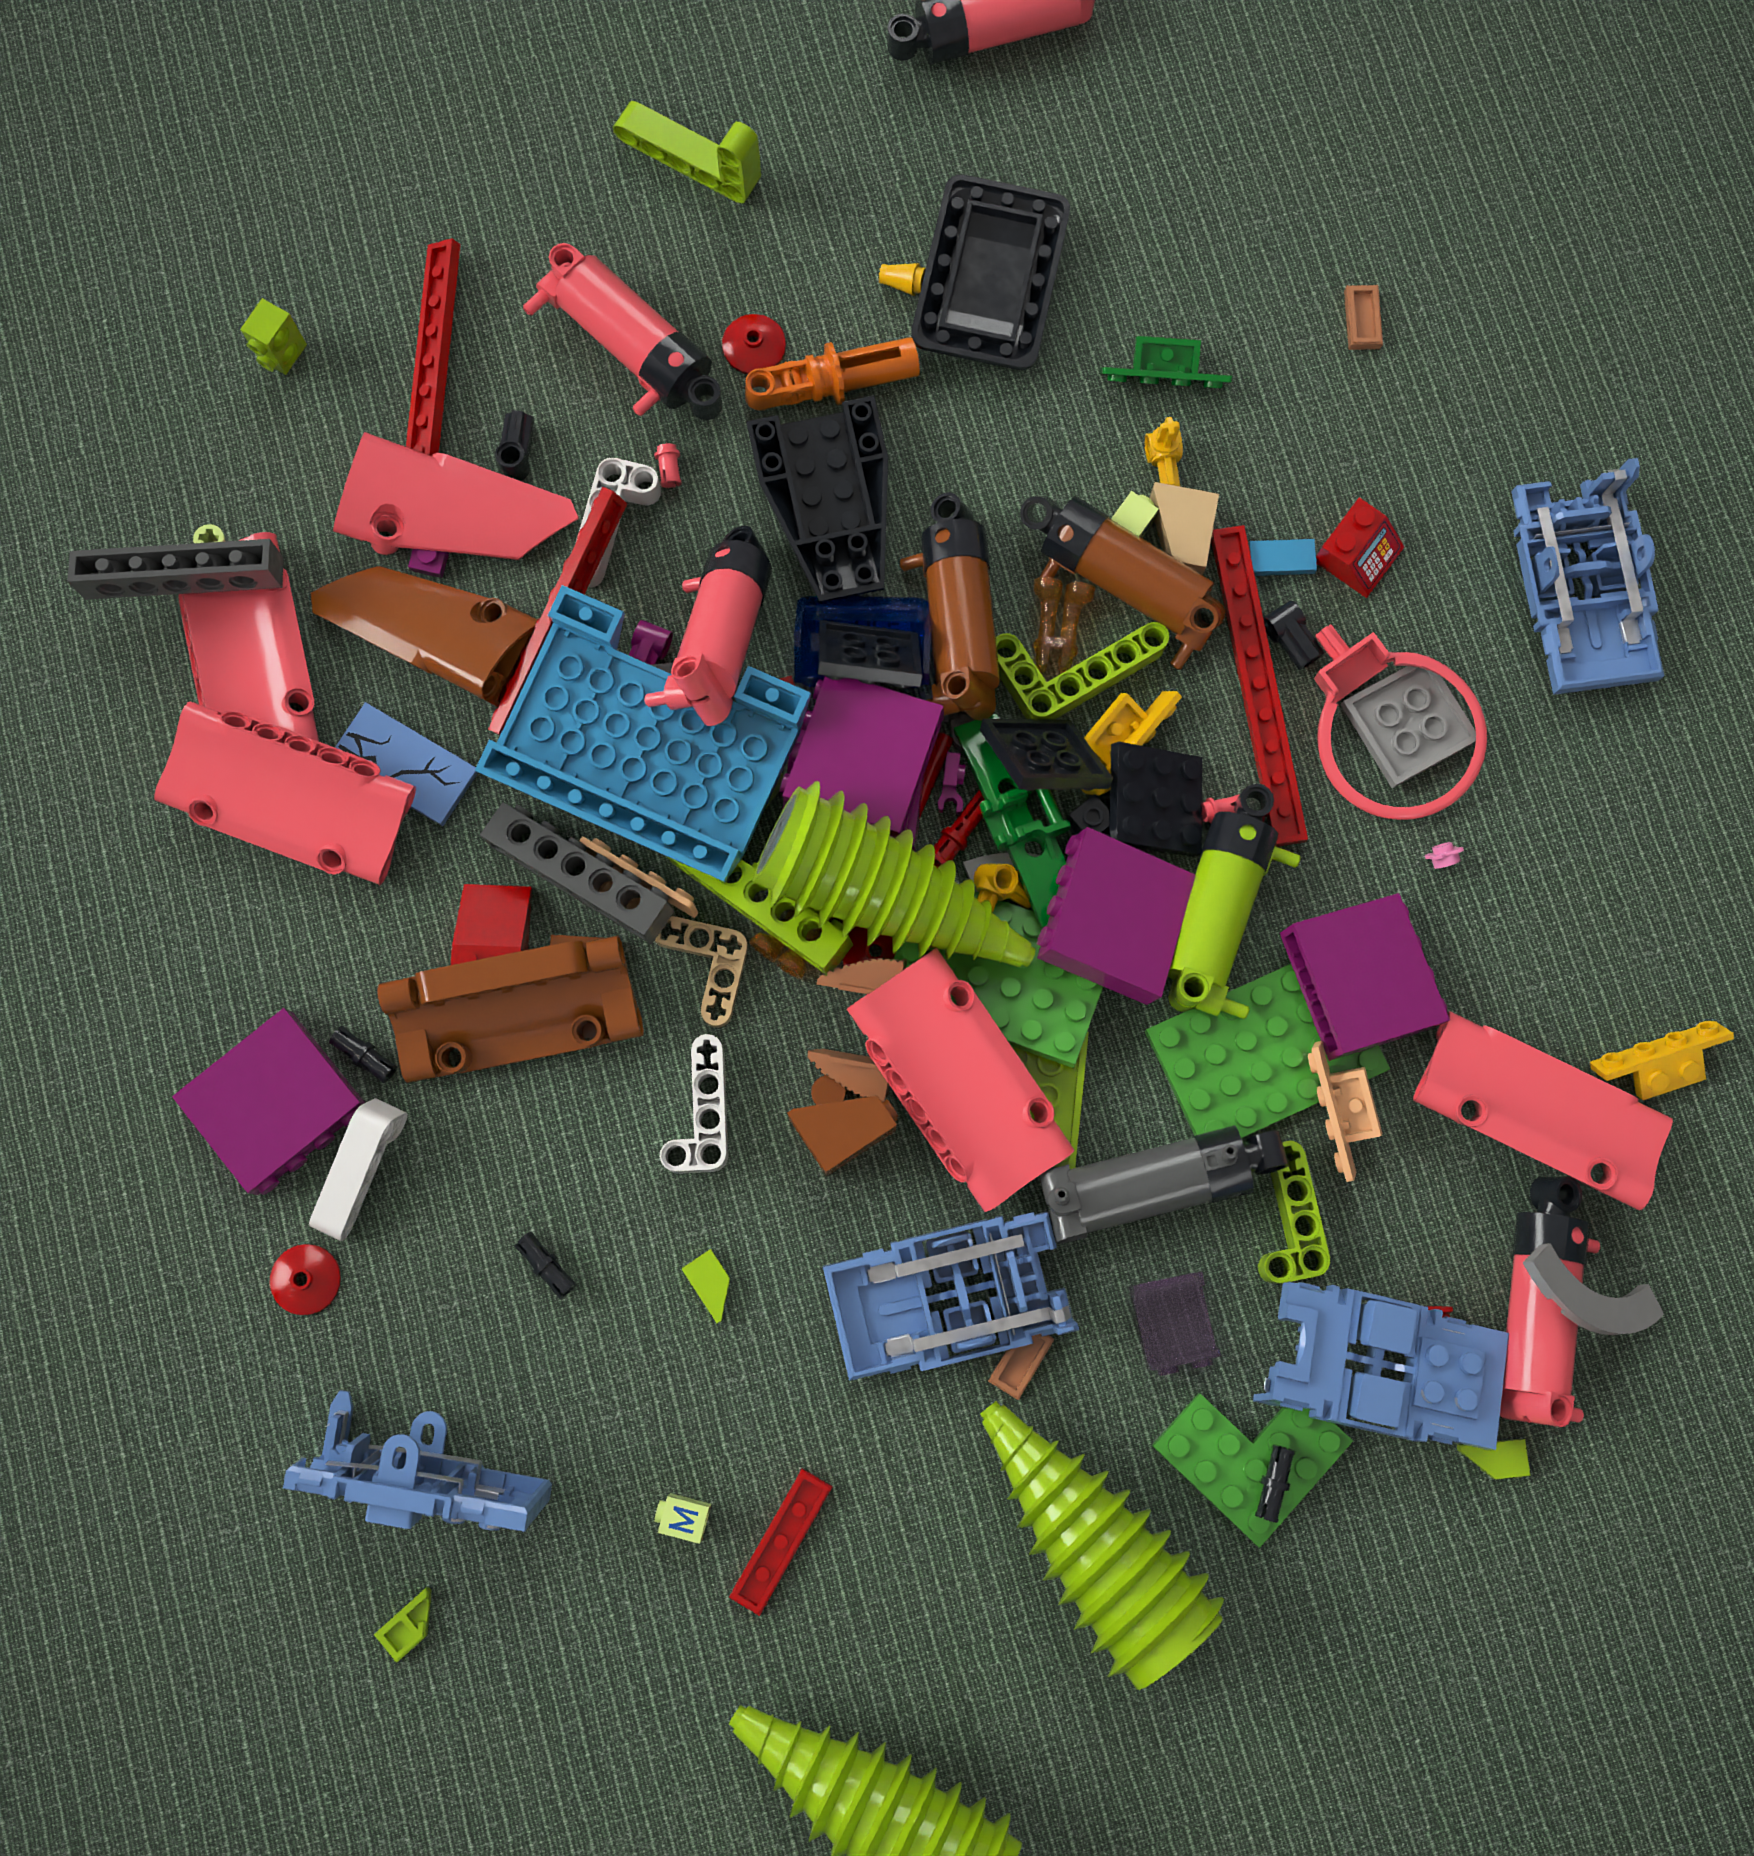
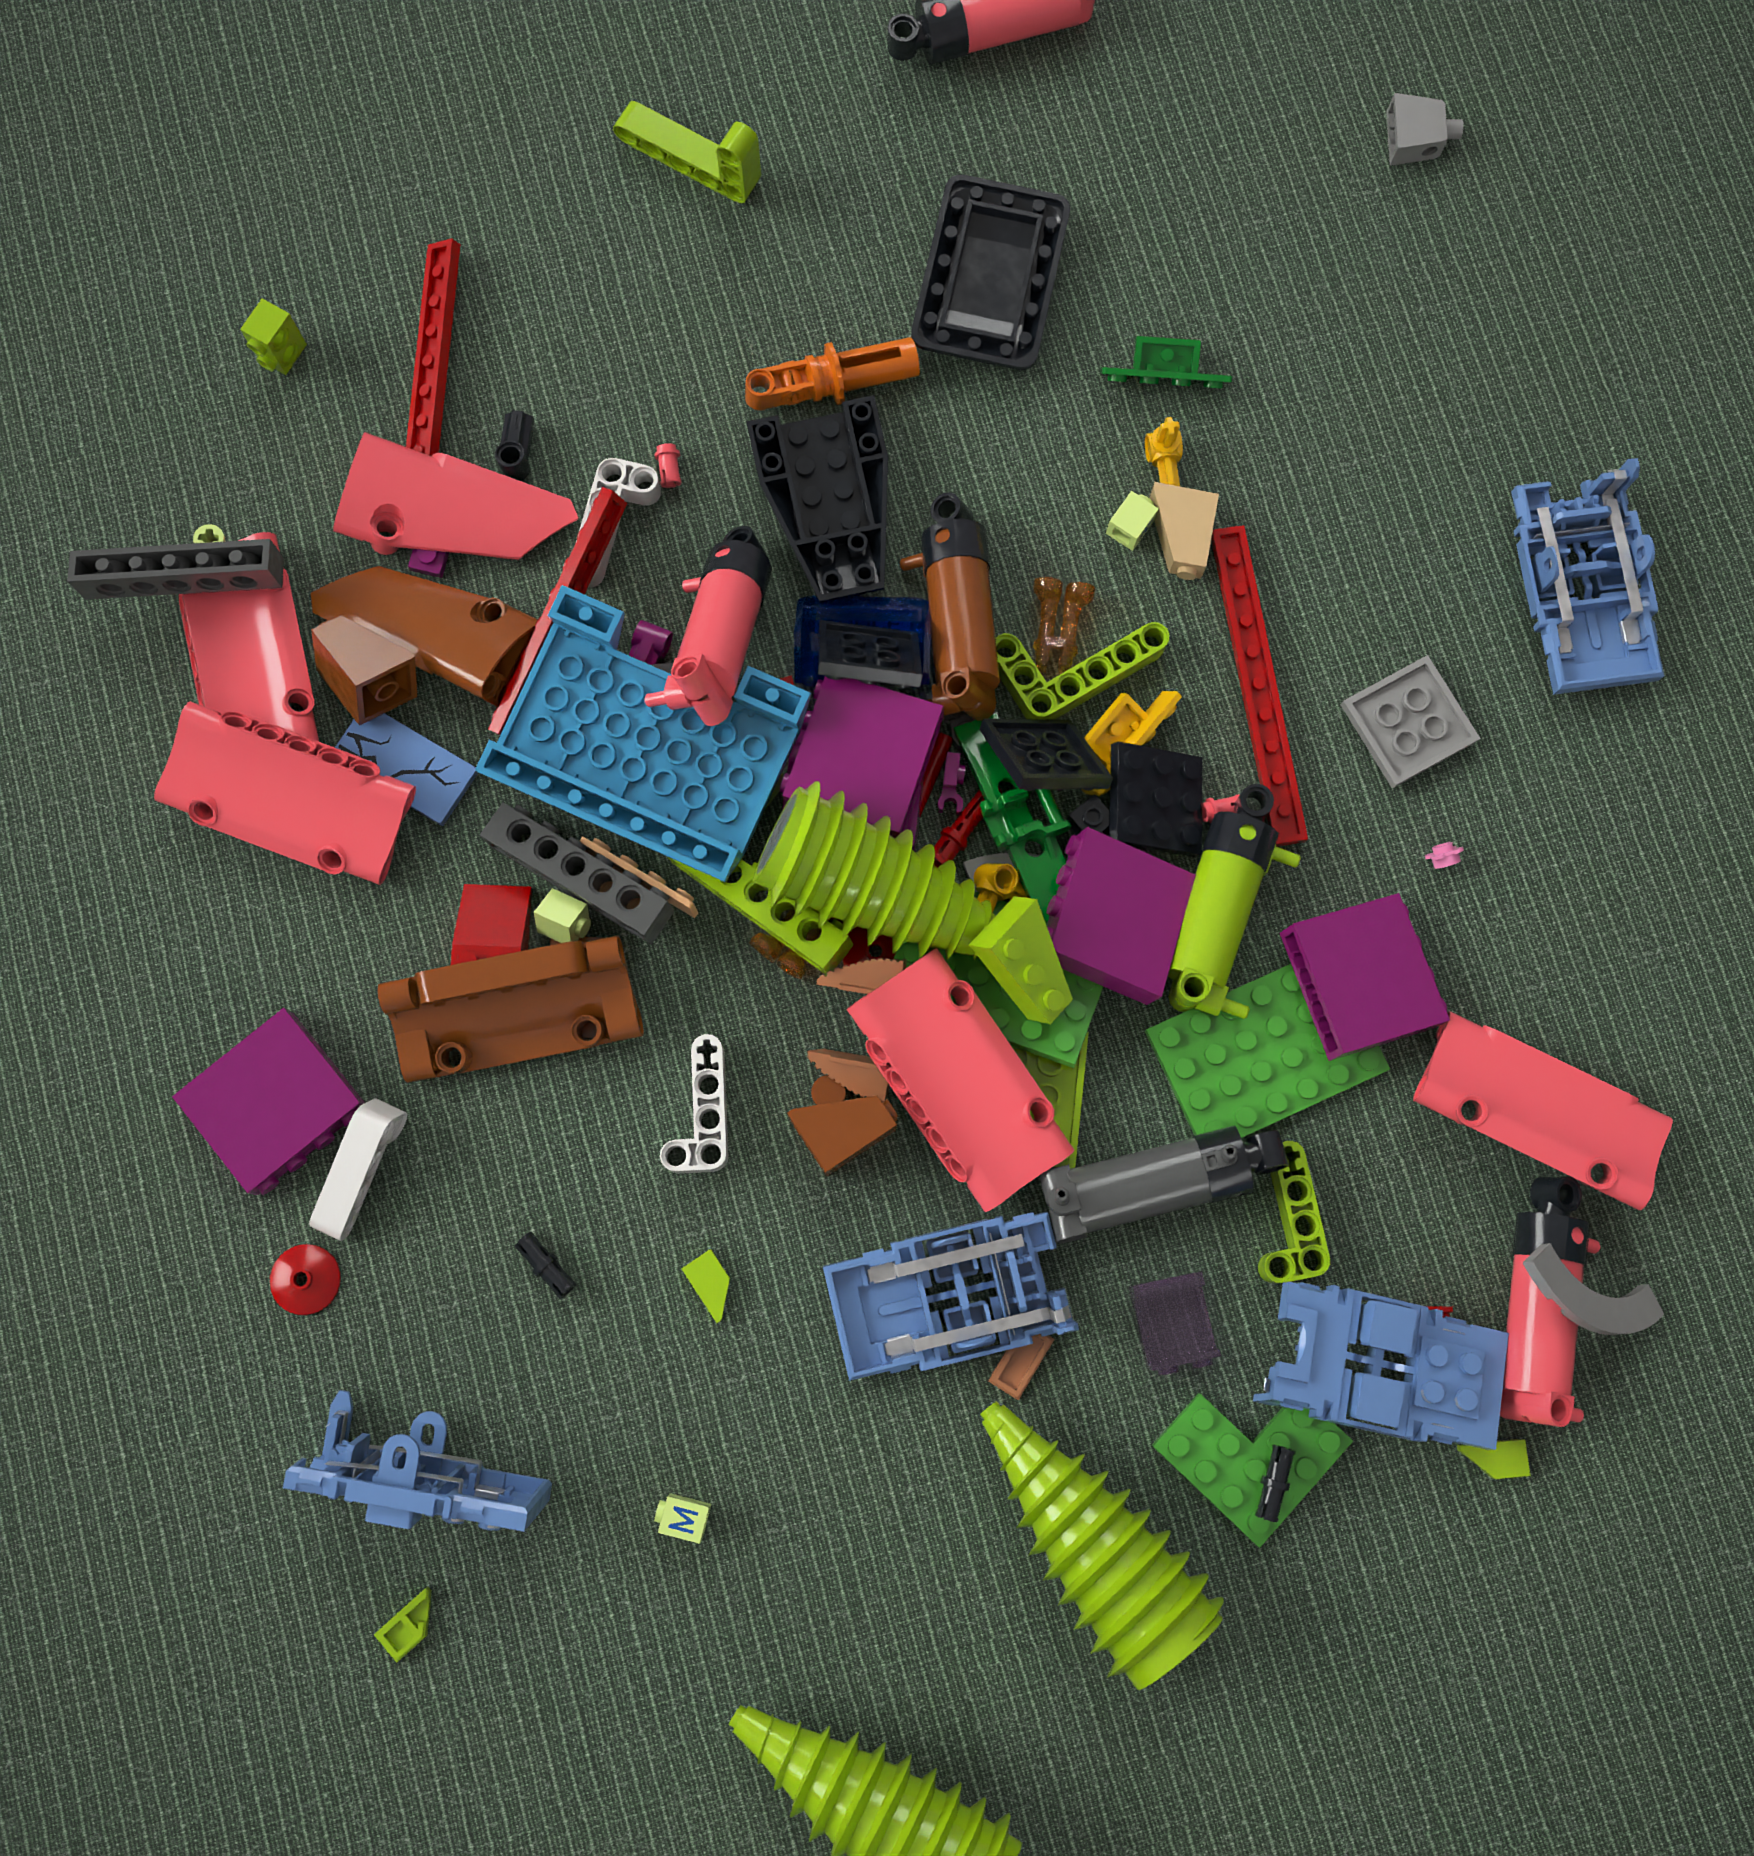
black pin [329,1026,398,1083] -> none
coral piece [523,243,723,420] -> none
tan beam [655,916,748,1028] -> none
red dish [722,314,786,374] -> none
red tile [729,1468,833,1616] -> none
yellow cone [879,263,926,296] -> none
dark orange piece [1020,496,1225,670] -> none
dark azure tile [1248,539,1317,576] -> none
black piece [1263,600,1325,670] -> none
light nougat bracket [1308,1041,1382,1182] -> none
coral brick [1314,624,1487,820] -> none
red slope [1316,497,1404,598] -> none
nougat tile [1344,285,1383,350] -> none
yellow bracket [1590,1021,1734,1100] -> none
none -> dark orange slope [311,615,417,726]
none -> yellowish green brick [534,888,591,943]
none -> lime wedge [969,896,1073,1024]
none -> light grey torso [1386,93,1463,165]

